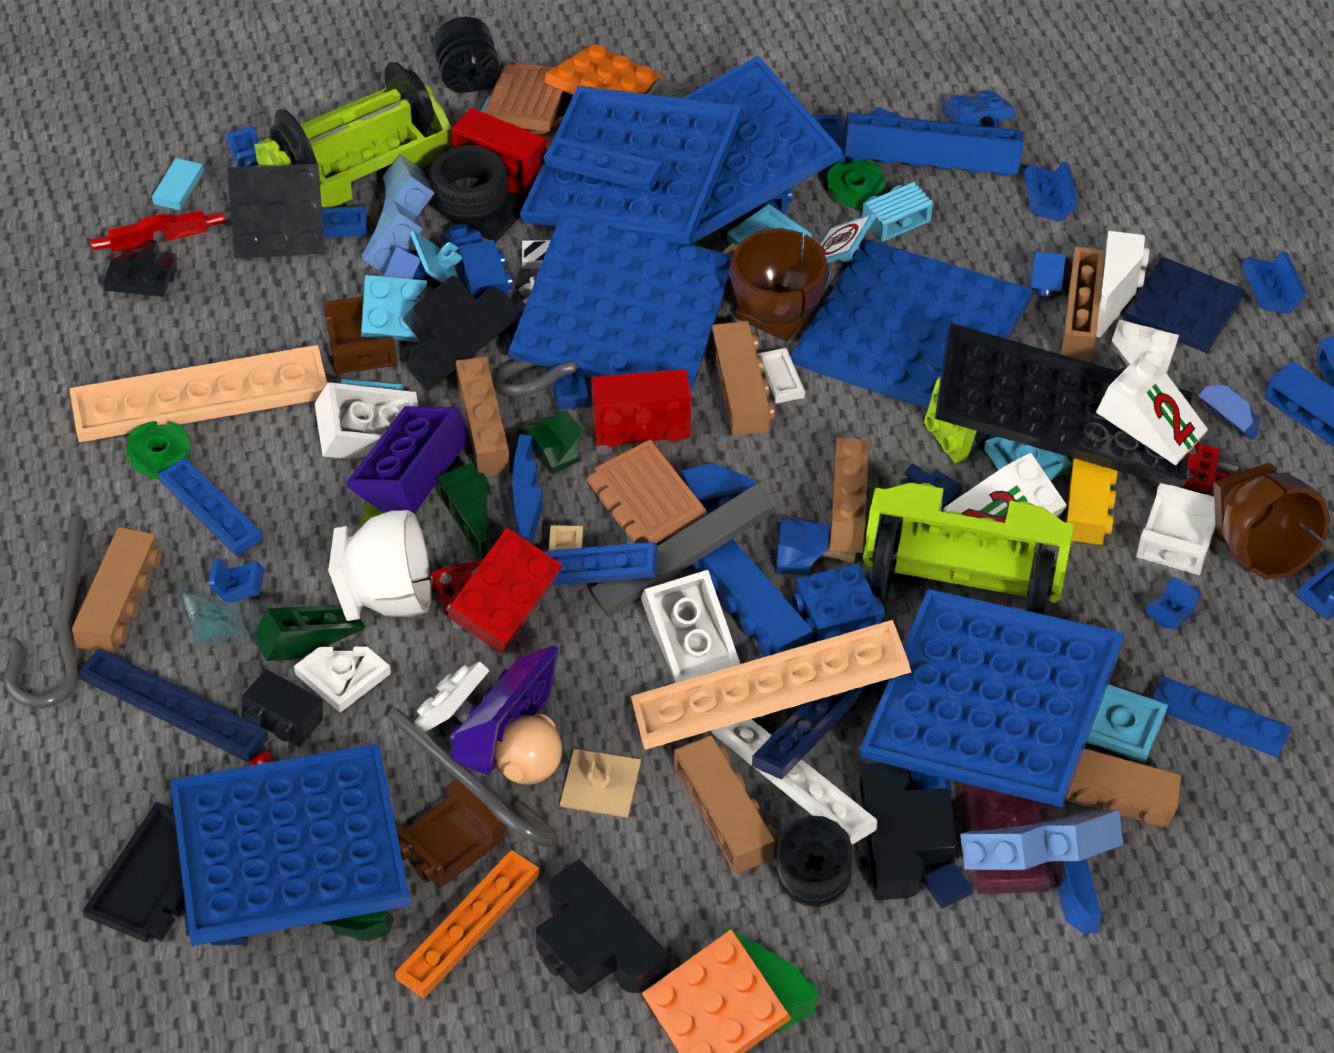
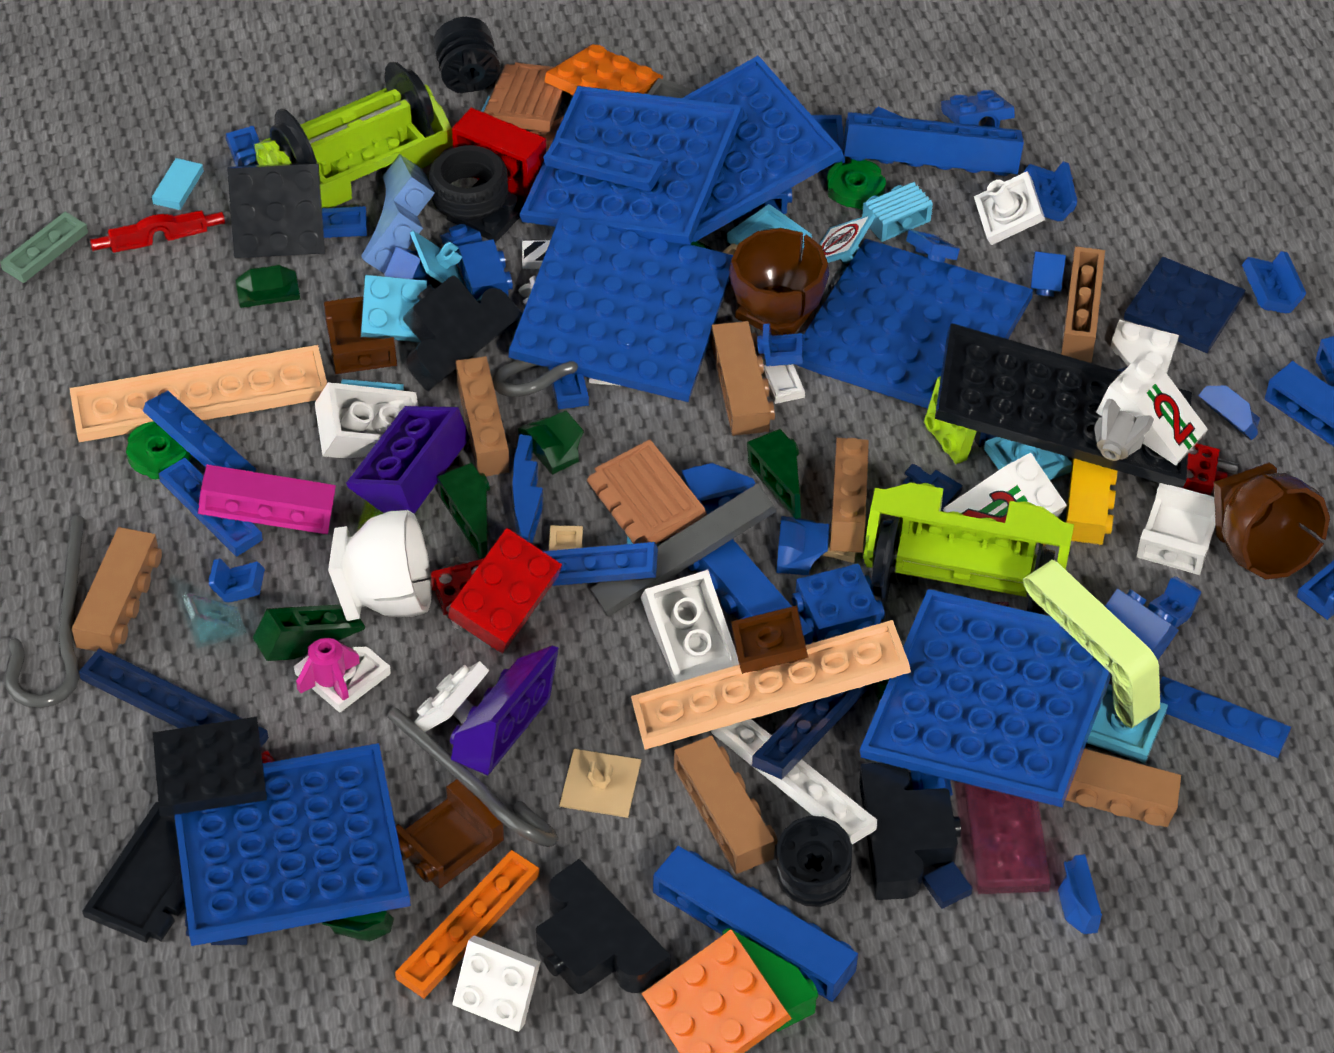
black plate [103,240,177,297] -> none
black brick [242,669,323,747] -> none
light nougat brick [494,714,562,785] -> none
red brick [591,369,691,447] -> none
medium blue arch [960,810,1123,870] -> none
white slope [1096,231,1149,337] -> none
none -> sand green plate [0,211,88,283]
none -> blue plate [143,391,257,472]
none -> black plate [153,717,267,817]
none -> dark pink brick [198,464,336,535]
none -> dark green slope [236,265,300,308]
none -> dark pink brick [296,638,360,700]
none -> white plate [452,935,540,1032]
none -> blue brick [653,846,858,1002]
none -> reddish brown plate [731,606,809,674]
none -> dark green slope [747,429,801,519]
none -> blue bracket [757,323,804,366]
none -> blue plate [906,230,960,263]
none -> white plate [974,171,1045,245]
none -> yellowish green beam [1023,560,1160,728]
none -> light grey brick [1094,399,1154,461]
none -> blue brick [1105,588,1179,660]

